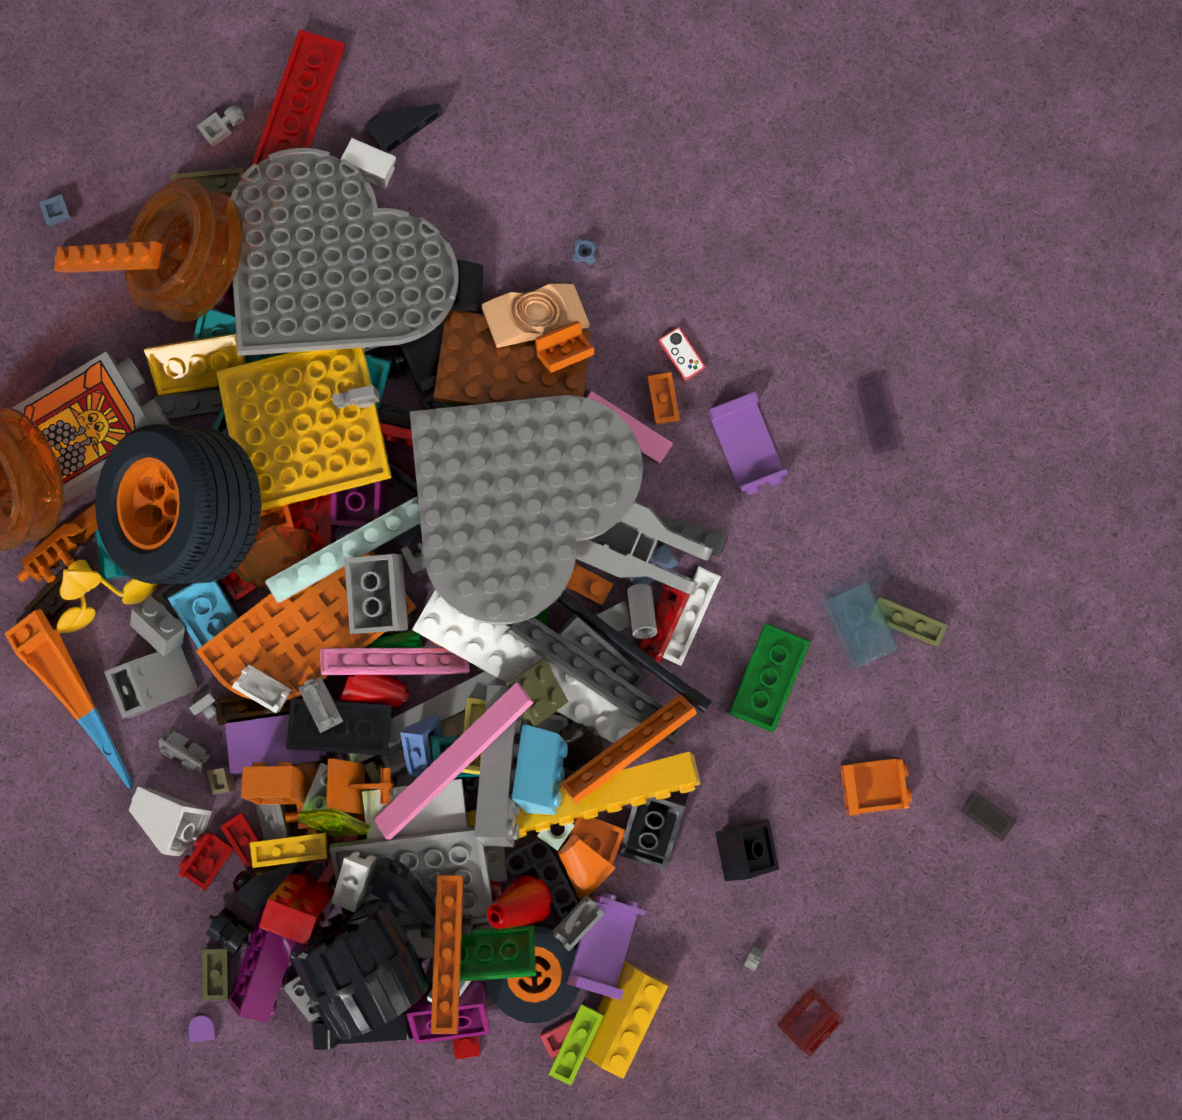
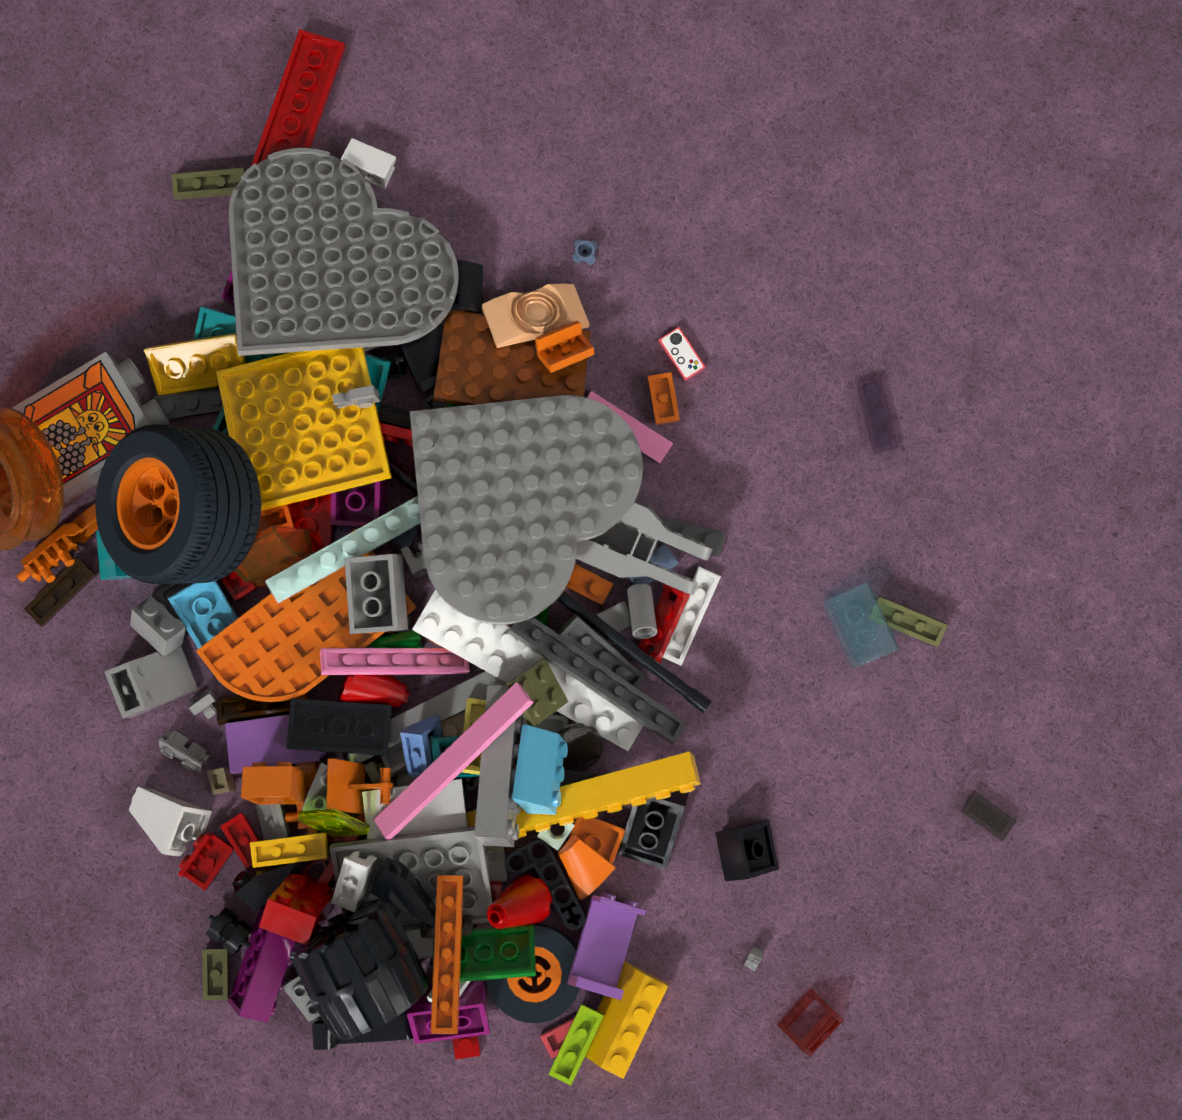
orange plate [4,609,133,789] -> none
sand blue plate [39,194,72,227] -> none
orange plate [54,241,163,273] -> none
yellow plant [56,559,159,634] -> none
clear orange wheel [125,178,243,322] -> none
medium lavender tile [188,1014,216,1042] -> none
light grey plate [197,105,244,147] -> none
white hinge [232,664,292,713] -> none
light grey hinge [298,677,343,733] -> none
black slope [365,103,443,153] -> none
light grey hinge [552,894,605,951] -> none
orange plate [560,694,697,804] -> none
medium lavender panel [708,392,788,495] -> none
green tile [728,623,811,733] -> none
orange panel [840,758,912,816] -> none

